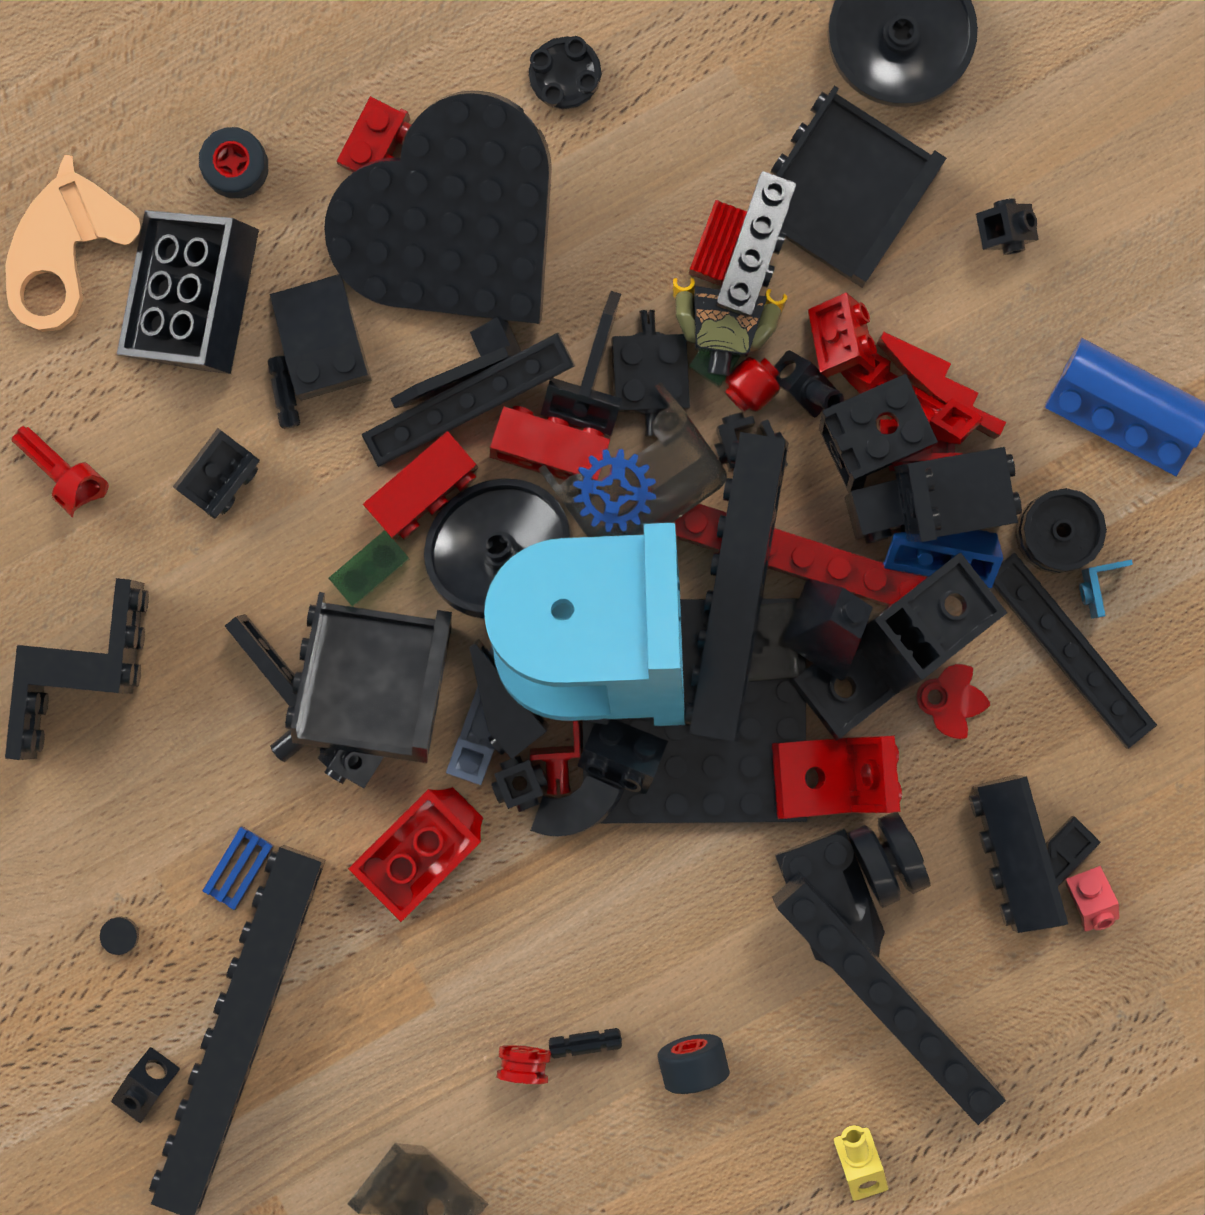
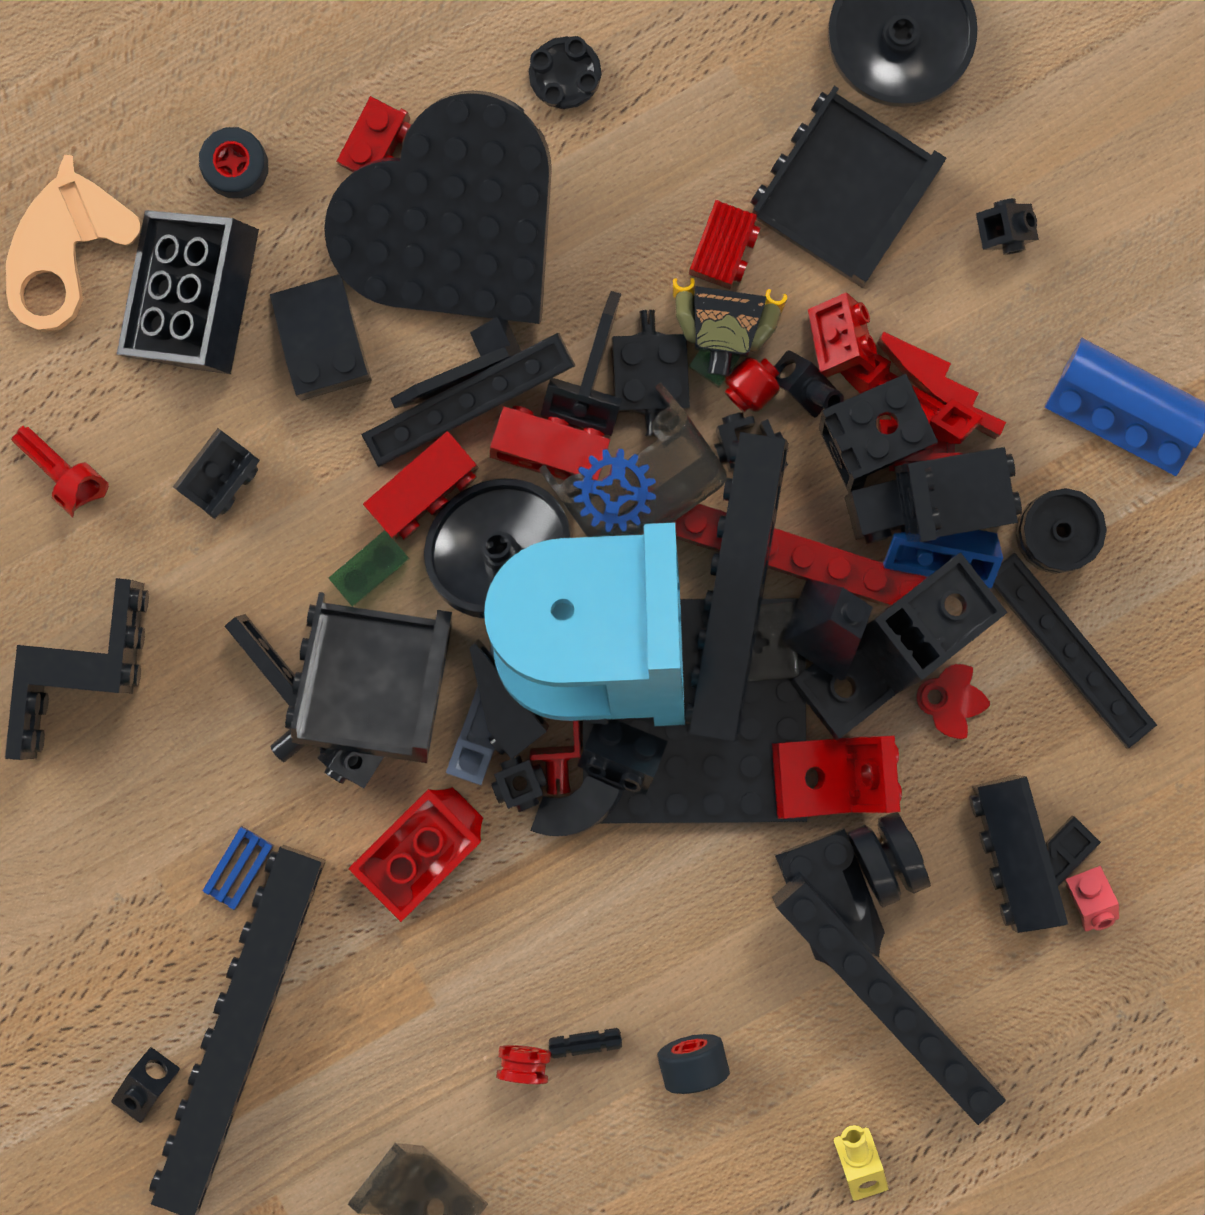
black tile [99,916,139,955] -> none
black axle [267,356,300,429] -> none
bracket [716,171,796,317] -> none
dark azure bracket [1079,559,1133,619] -> none

